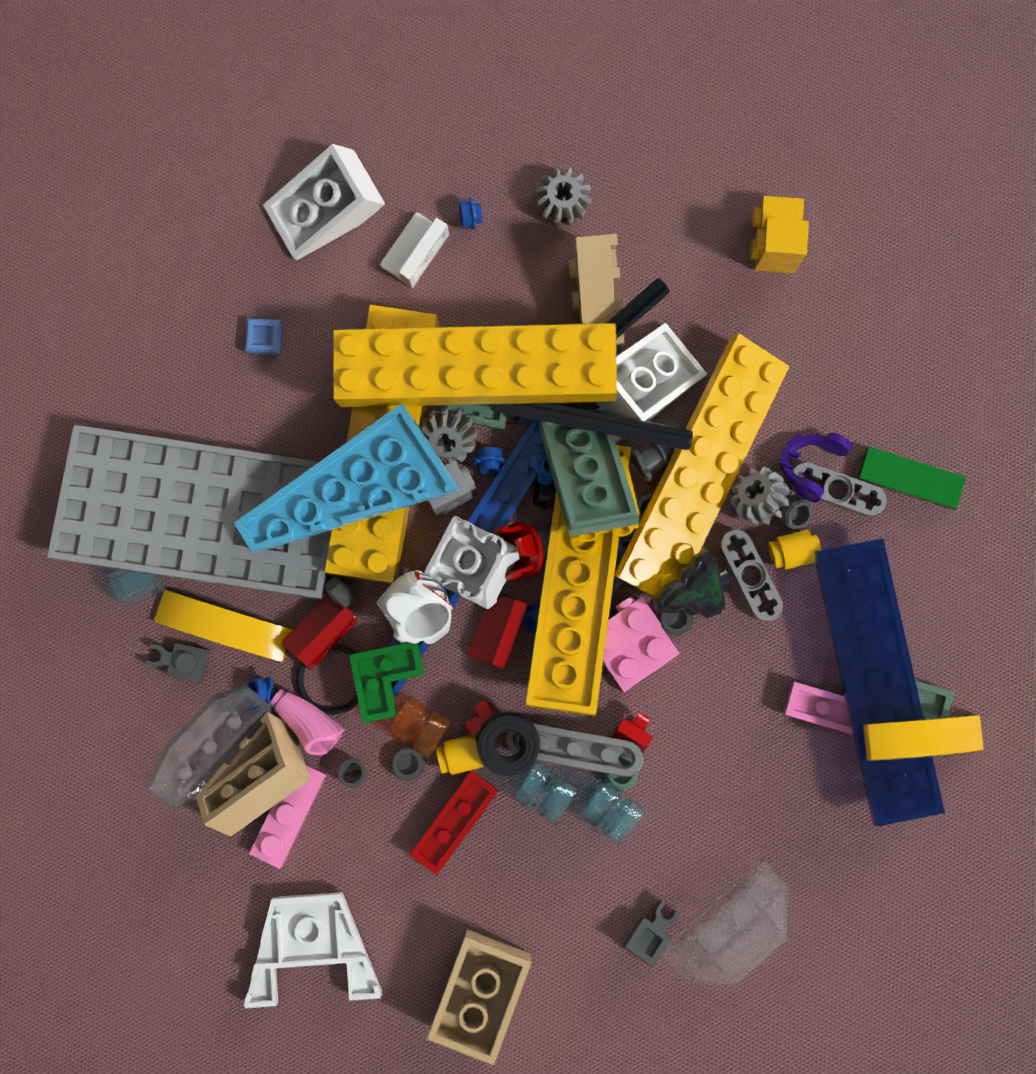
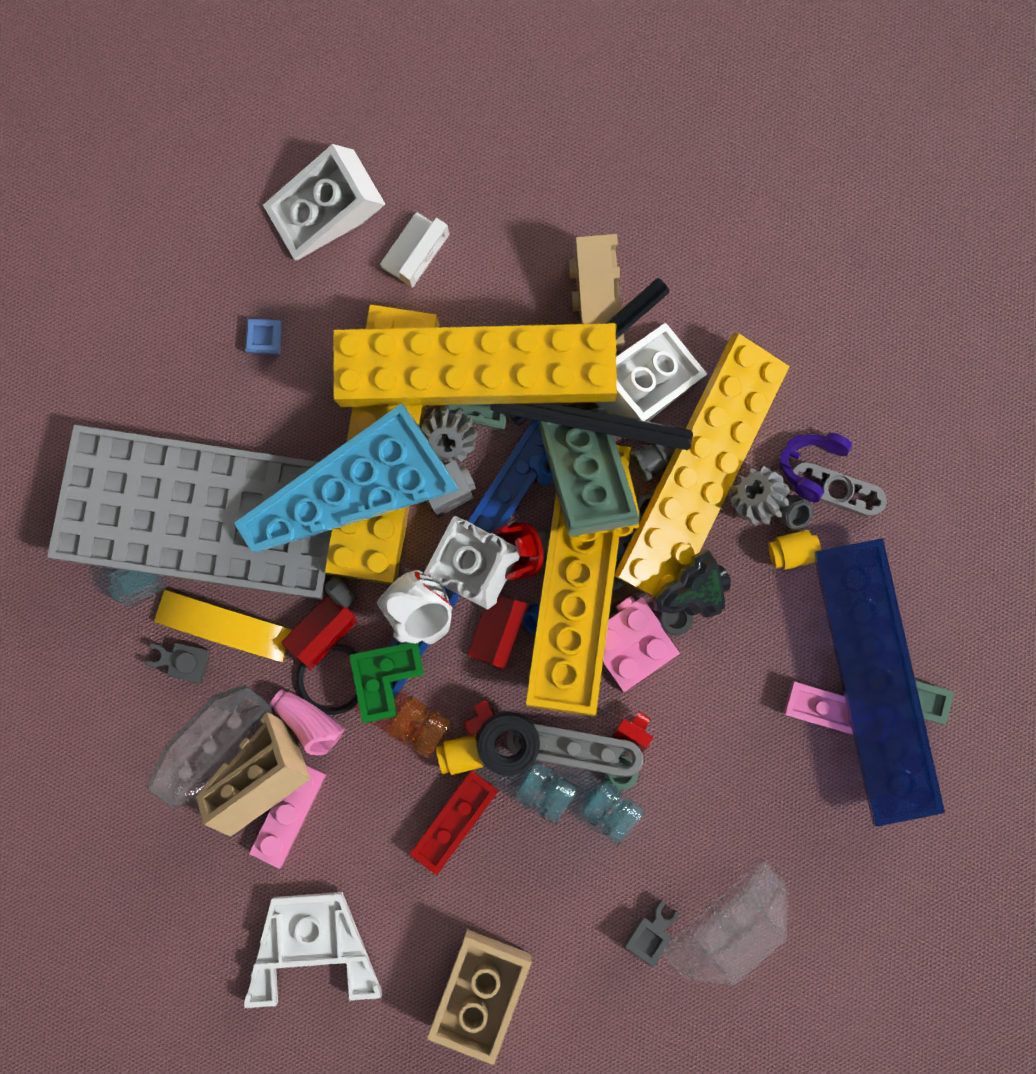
blue plate [244,675,275,711] -> none
dark grey hinge [338,759,367,788] -> none
dark grey tile [391,746,426,781] -> none
blue plate [459,197,482,231] -> none
blue plate [473,447,506,475] -> none
black plate [533,479,556,510] -> none
light grey gear [536,167,591,226] -> none
light grey beam [719,530,783,622] -> none
yellow brick [750,196,809,274] -> none
green tile [857,446,966,510] -> none
yellow slope [863,715,984,760] -> none

